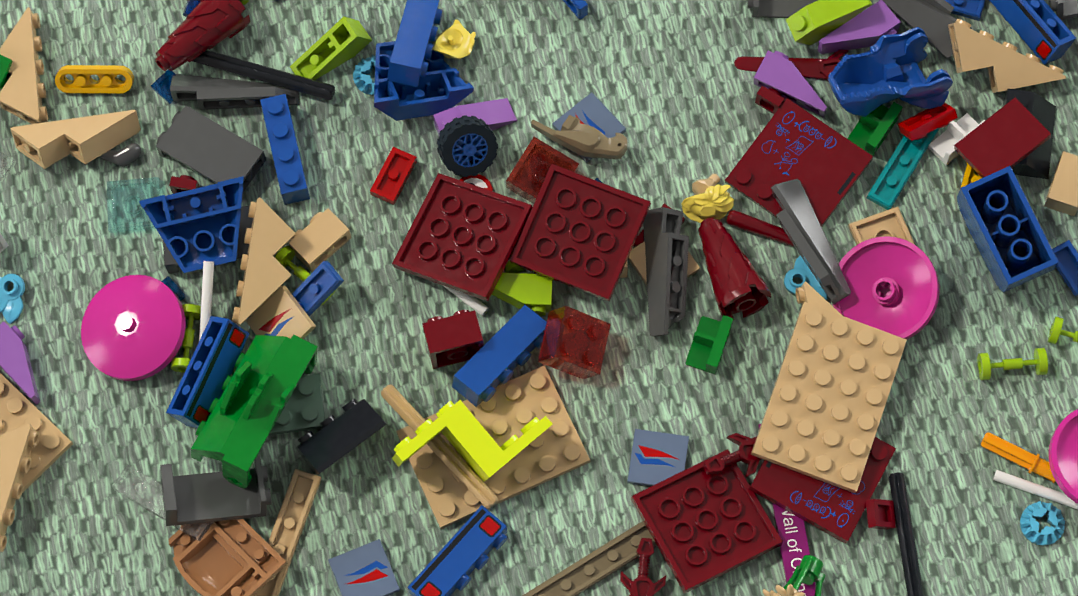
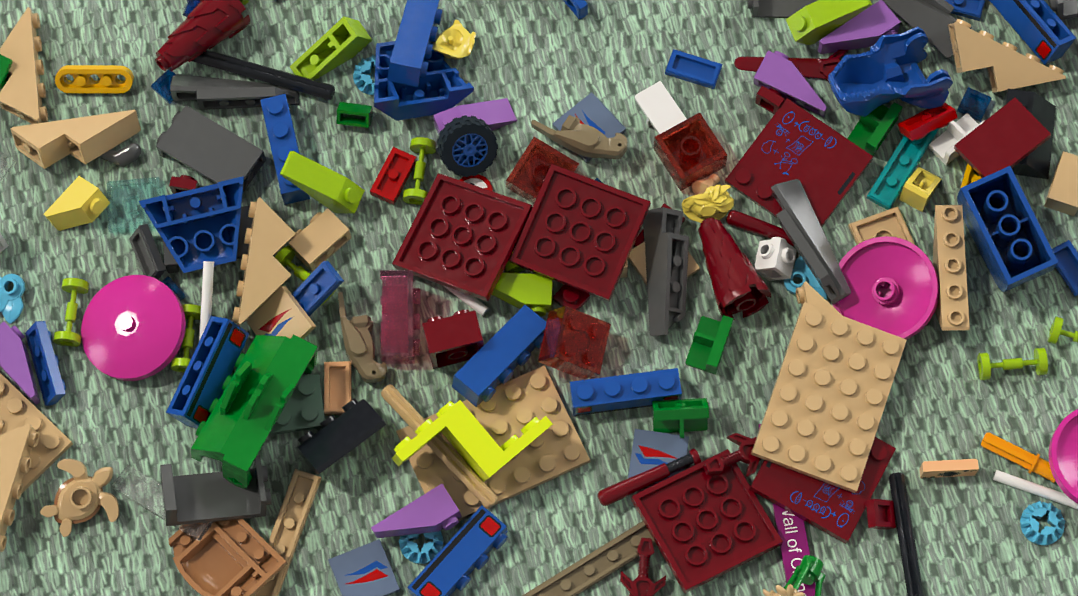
none -> blue plate [25,321,66,406]
none -> tan animal [40,459,120,537]
none -> light yellow slope [44,176,110,231]
none -> lime wheel [53,278,89,347]
none -> dark grey tile [129,224,166,280]
none -> lime slope [280,151,365,214]
none -> light nougat tile [324,361,352,416]
none -> green piece [336,102,373,128]
none -> dark tan animal [338,292,387,383]
none -> medium lavender slope [371,484,462,538]
none -> clear pink wedge [380,270,421,364]
none -> medium azure gear [399,531,443,564]
none -> lime wheel [403,137,437,205]
none -> dark red plate [552,284,590,316]
none -> blue brick [570,368,682,416]
none -> dark red piece [597,448,701,506]
none -> white panel [635,81,688,138]
none -> green panel [652,398,709,439]
none -> clear red brick [654,113,727,191]
none -> blue tile [665,49,722,89]
none -> white brick [754,237,797,281]
none -> light yellow slope [899,167,942,212]
none -> light nougat tile [919,459,979,478]
none -> tan slope [933,205,970,331]
none -> clear blue tile [957,87,992,122]

